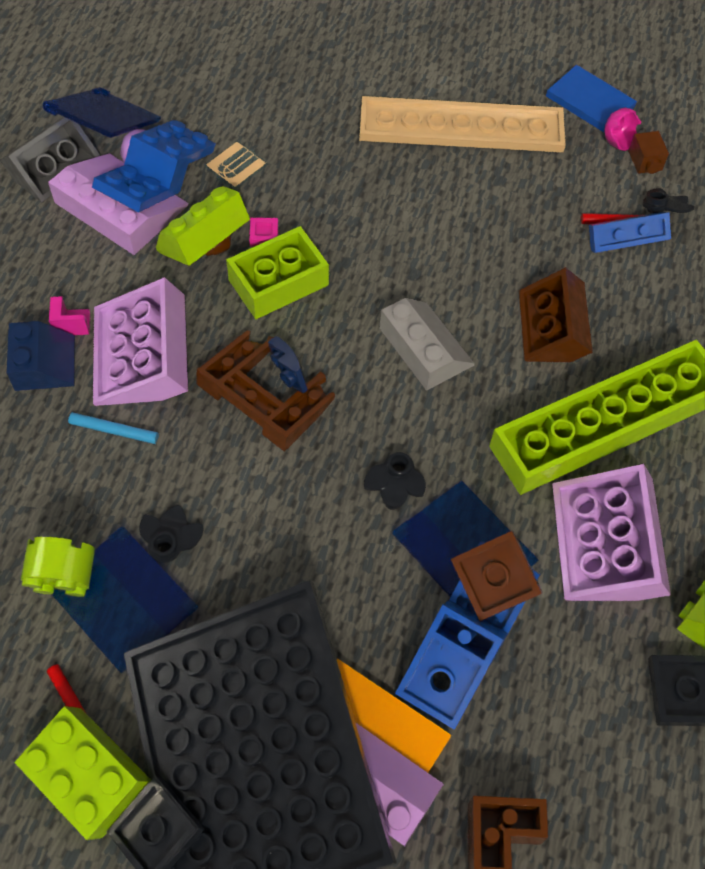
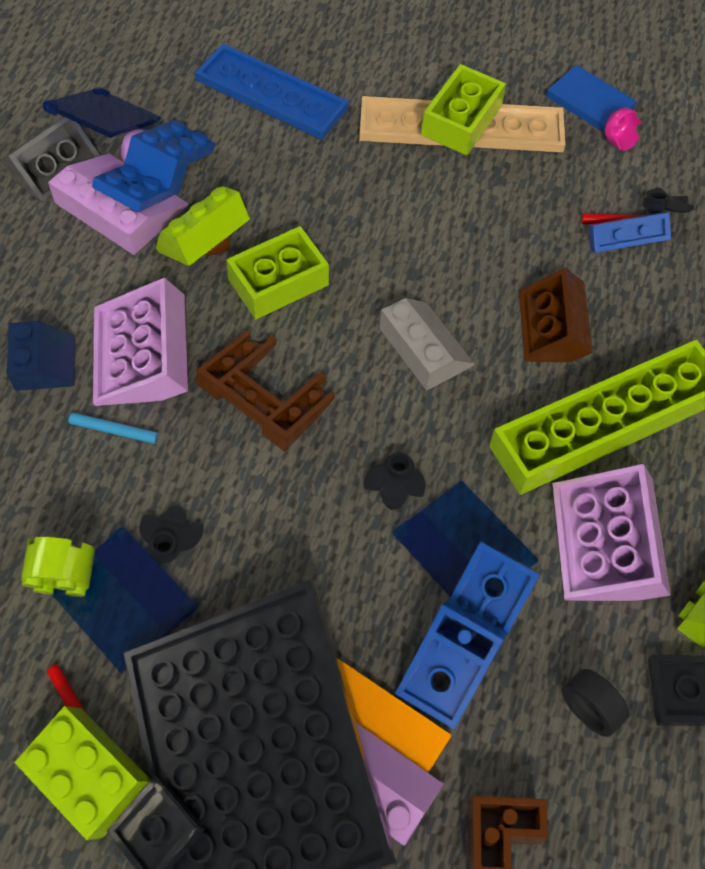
dark pink panel [49,296,90,335] -> none
piece [205,141,268,190] -> none
dark pink panel [249,218,279,247] -> none
dark blue slope [268,336,308,393] -> none
reddish brown plate [451,530,543,621] -> none
reddish brown brick [628,131,669,174] -> none
none -> blue plate [195,43,349,140]
none -> lime brick [421,64,506,155]
none -> black tyre [562,669,630,737]

